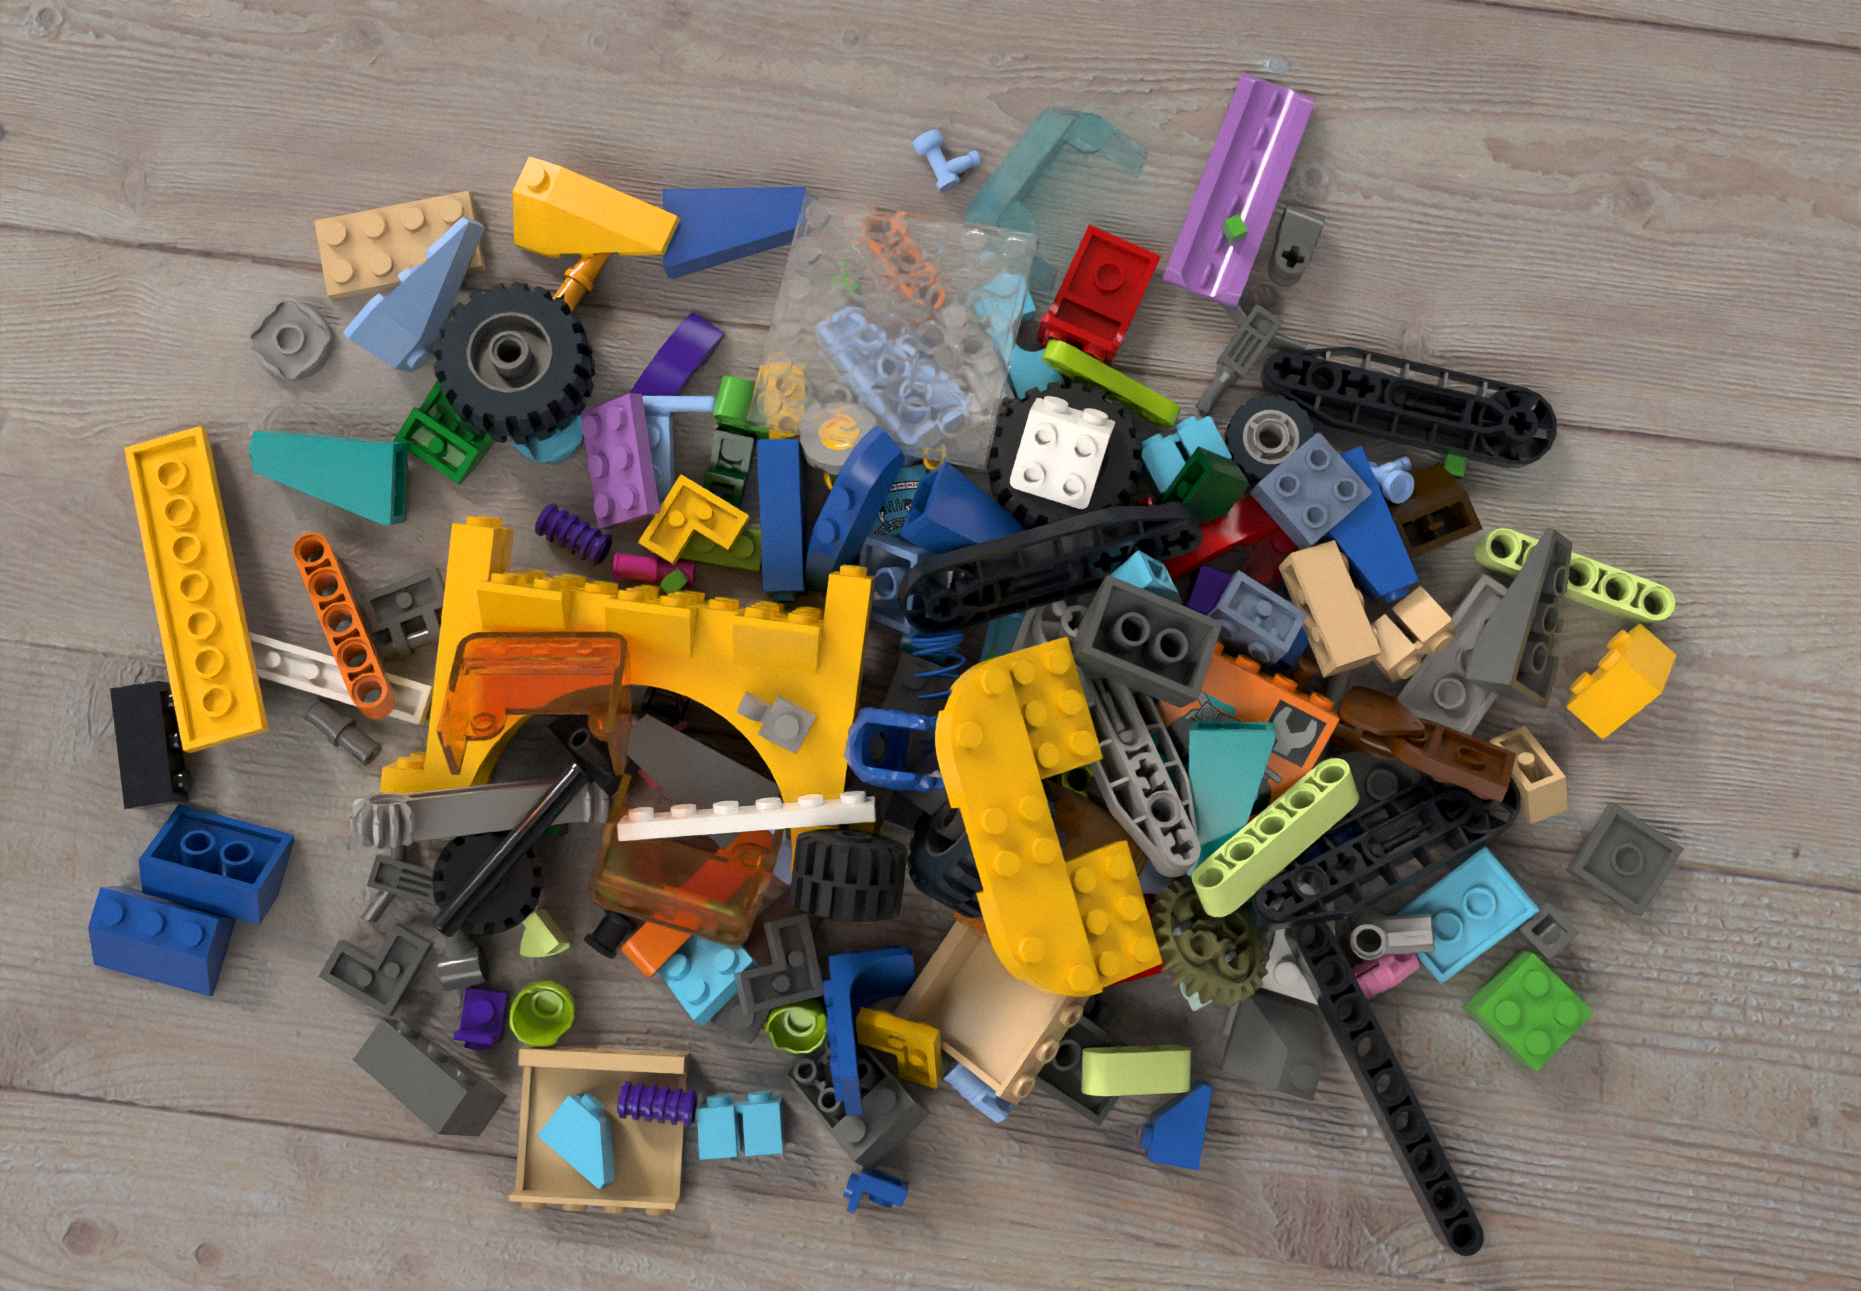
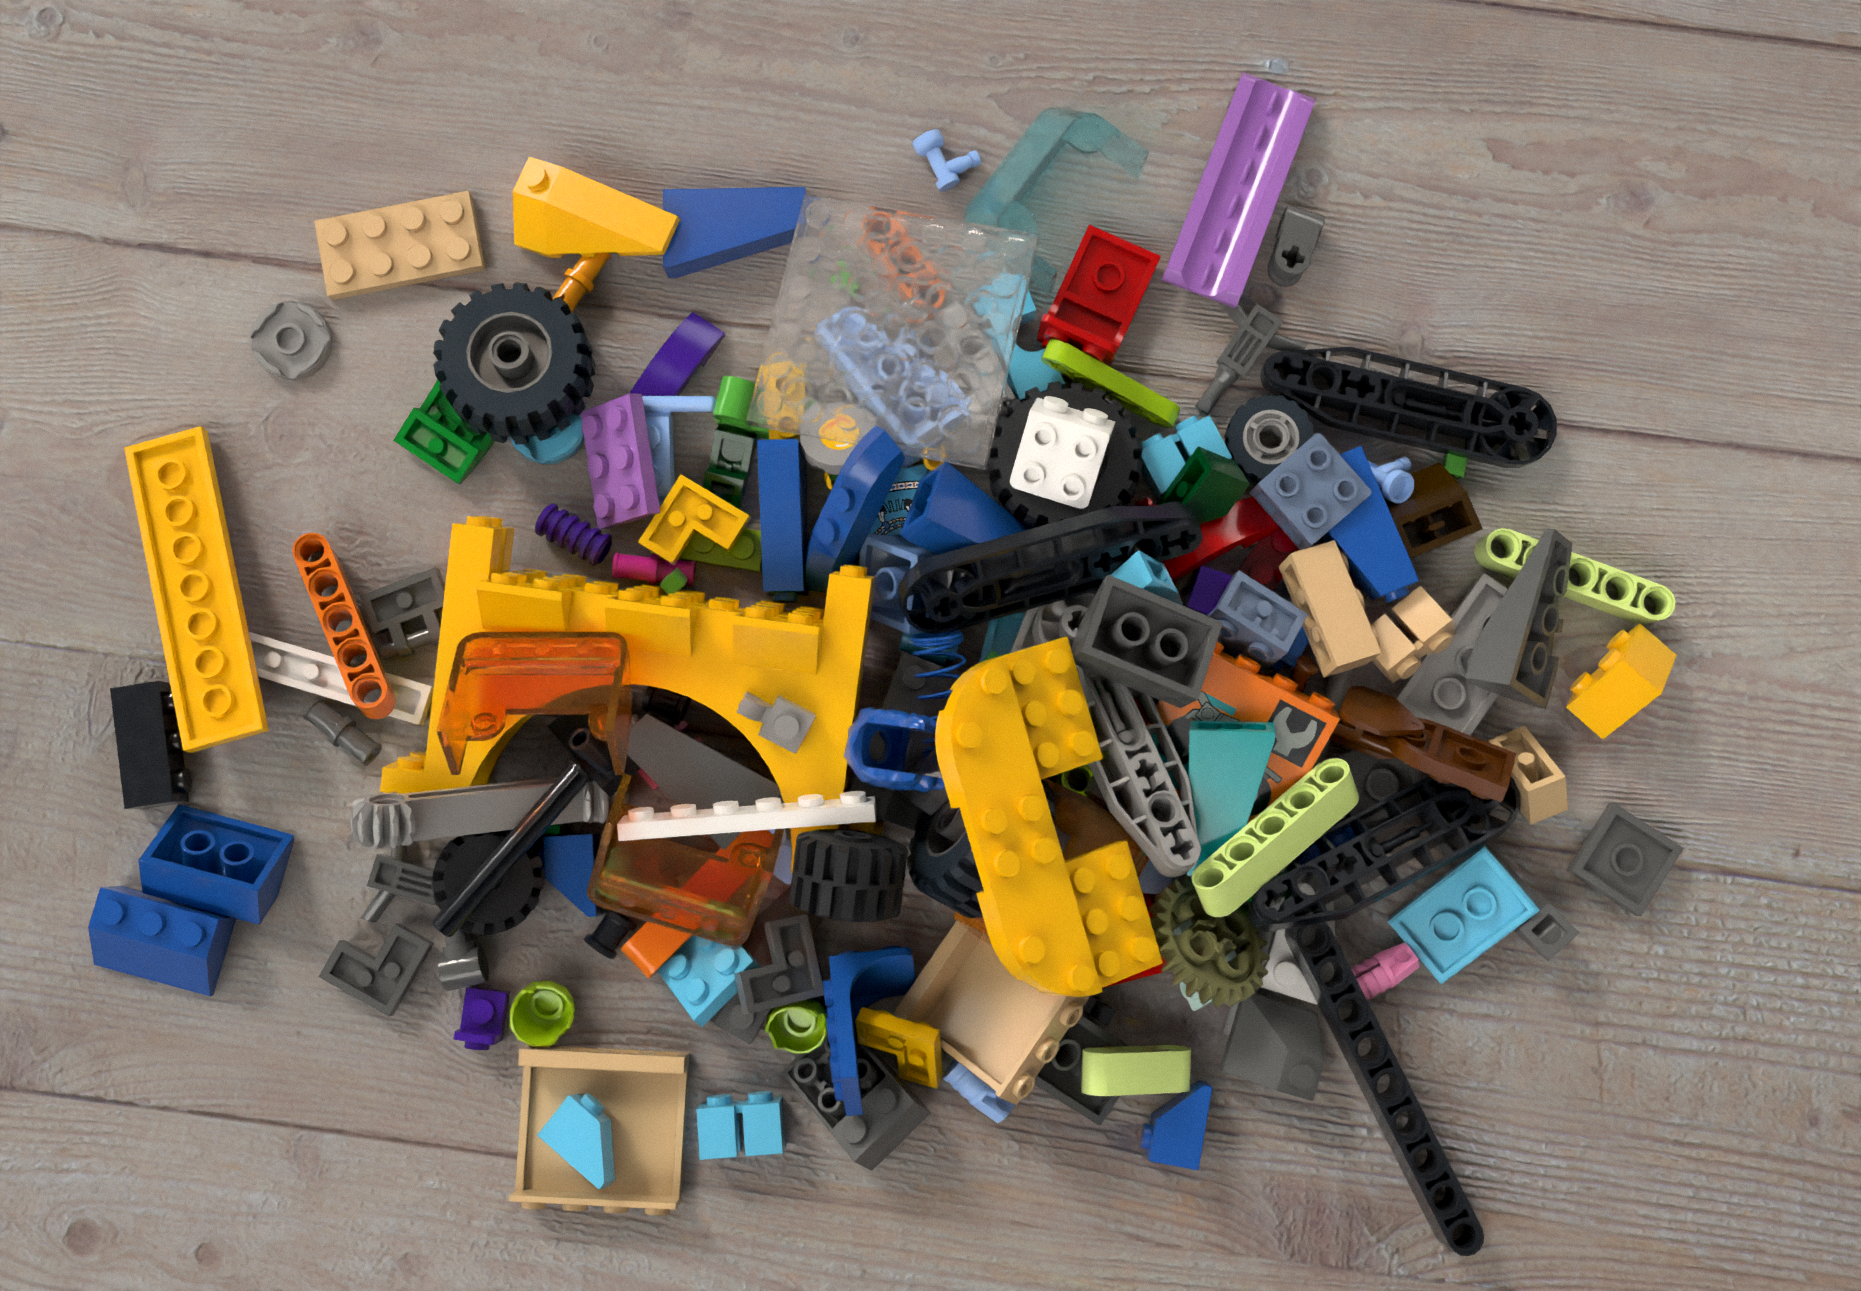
teal slope [249,429,409,525] -> none
light blue wedge [343,216,485,372] -> none
dark grey wedge [353,1018,507,1137] -> none
yellowish green tile [520,909,571,957] -> none
dark purple piece [617,1081,698,1127] -> none
blue bracket [843,1166,909,1214] -> none
bright green piece [1222,214,1248,245] -> none
light grey piece [1350,913,1435,960] -> none
bright green brick [1463,950,1594,1072] -> none
none -> blue slope [538,834,603,917]

